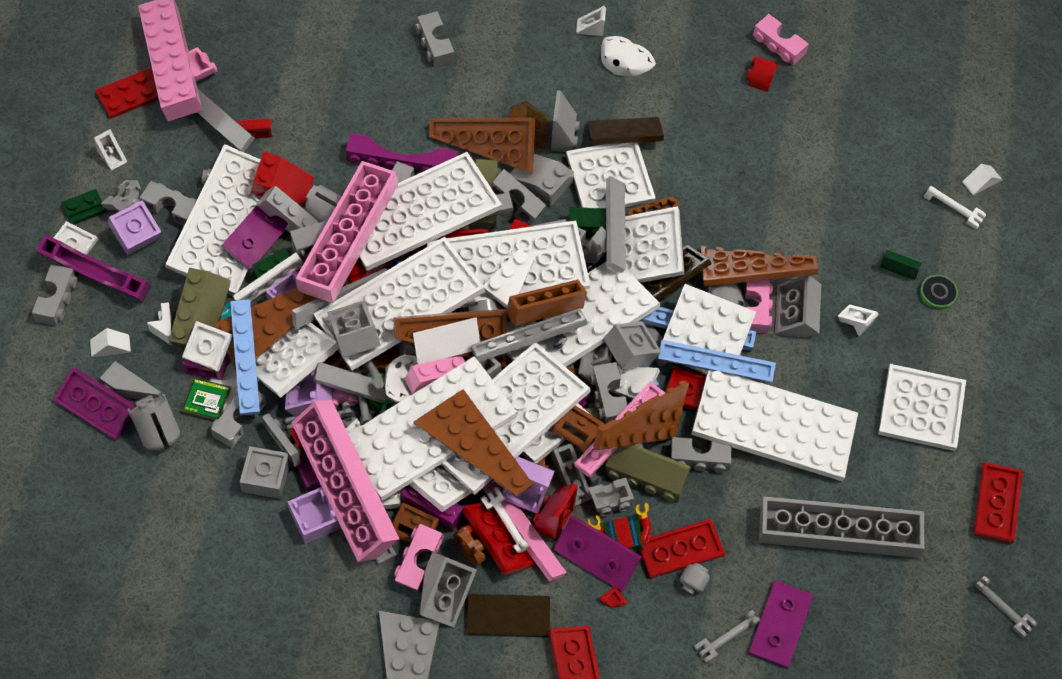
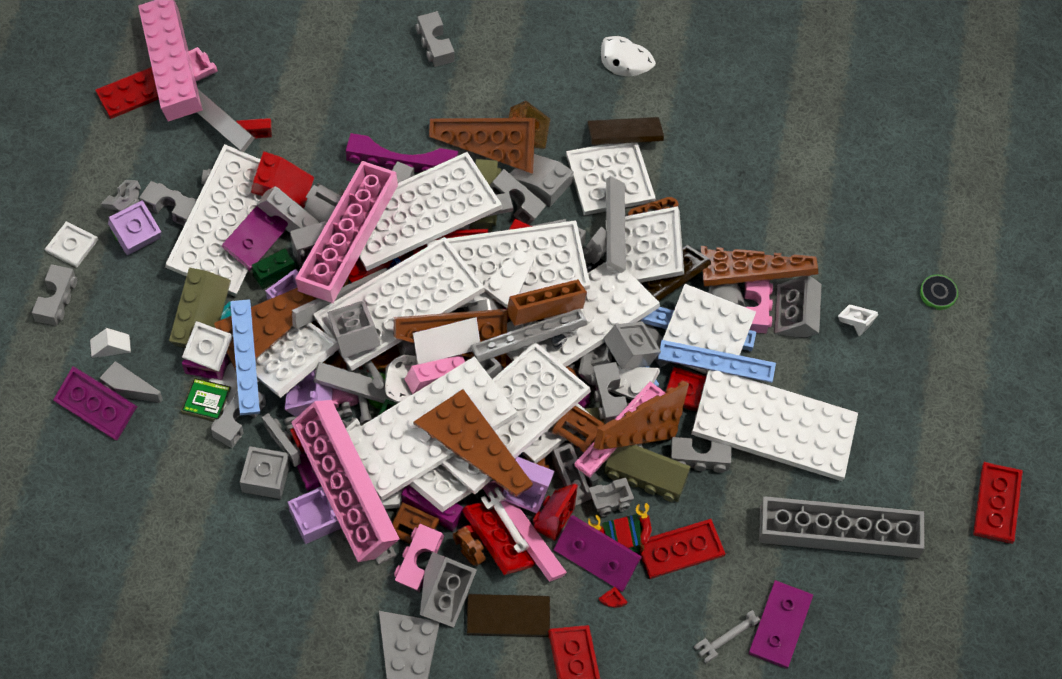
magenta arch [36,234,151,303] -> none
dark green plate [61,189,107,225] -> none
white slope [94,129,127,171] -> none
light grey cylinder [128,394,180,450] -> none
white slope [147,303,173,345] -> none
white tile [233,253,304,302] -> none
light grey slope [551,90,580,153] -> none
dark green brick [569,207,606,237] -> none
white slope [576,6,606,36] -> none
light grey head [680,563,710,594] -> none
red cylinder [746,55,778,92] -> none
bright pink arch [753,14,809,65] -> none
white plate [878,364,966,451] -> none
dark green panel [880,250,922,280] -> none
white hinge [924,186,986,229] -> none
white slope [962,164,1002,195] -> none
light grey hinge [975,576,1037,638] -> none

